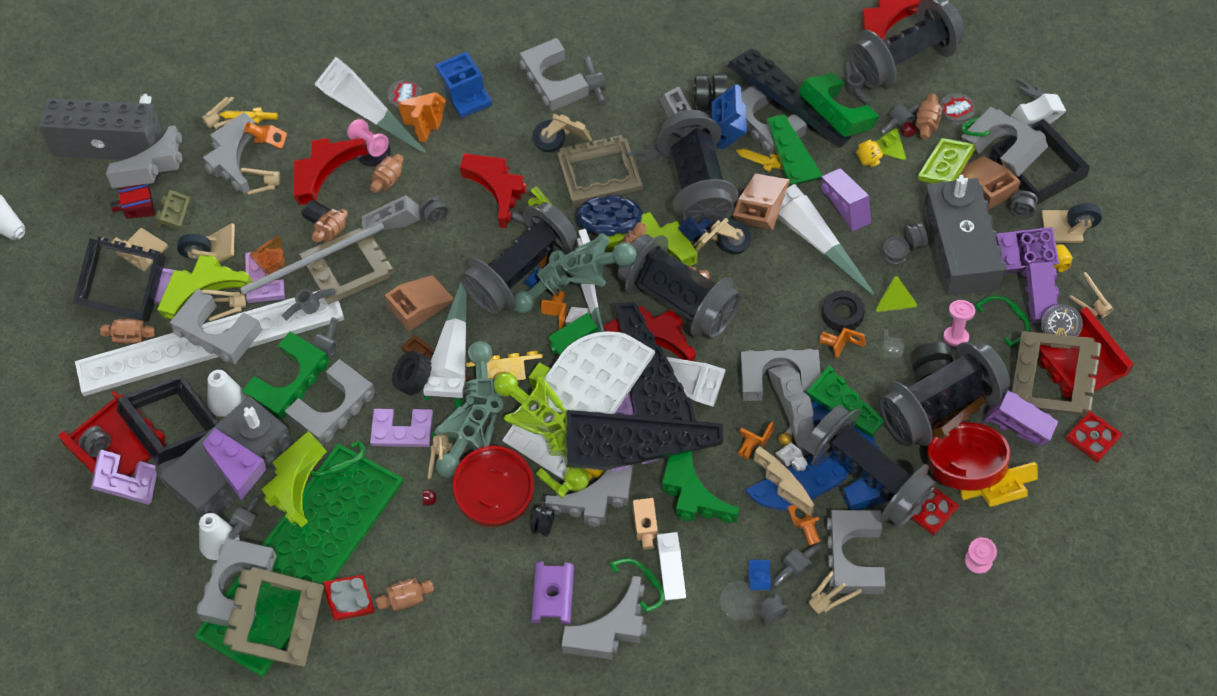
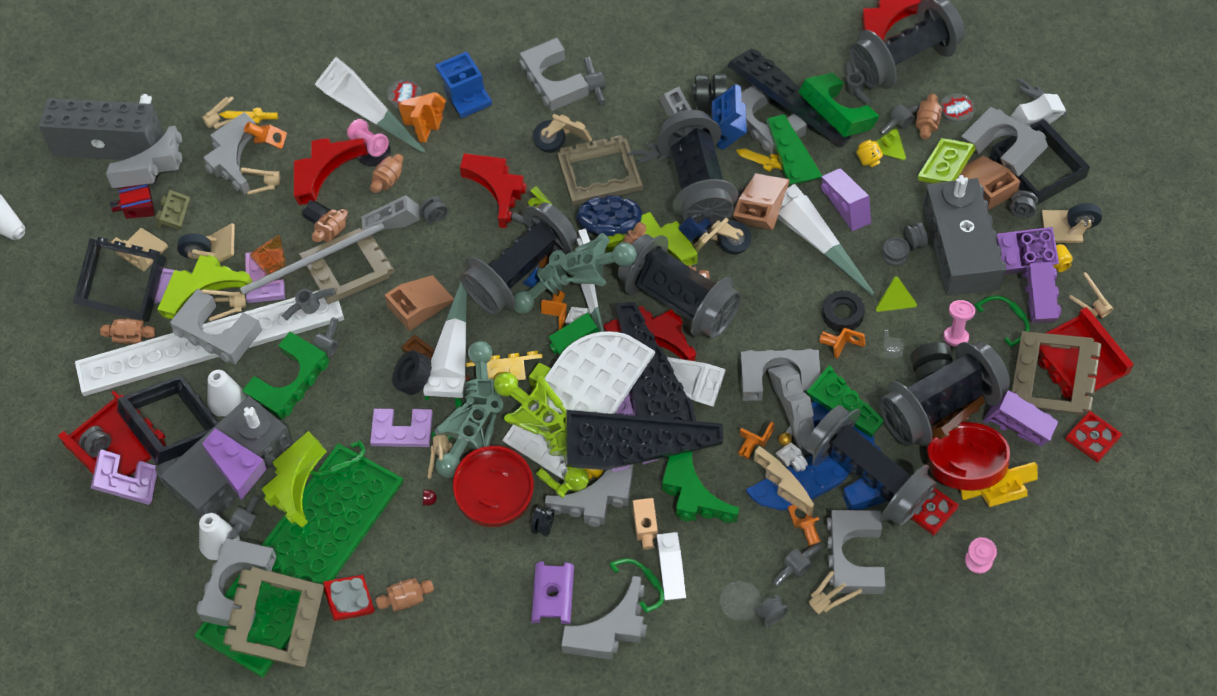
light grey arch [285,359,375,445] -> none
blue bracket [749,560,771,590] -> none
dark red hinge [901,122,917,137] -> none
green piece [961,117,990,137] -> none
clear piece [1040,304,1083,337] -> none

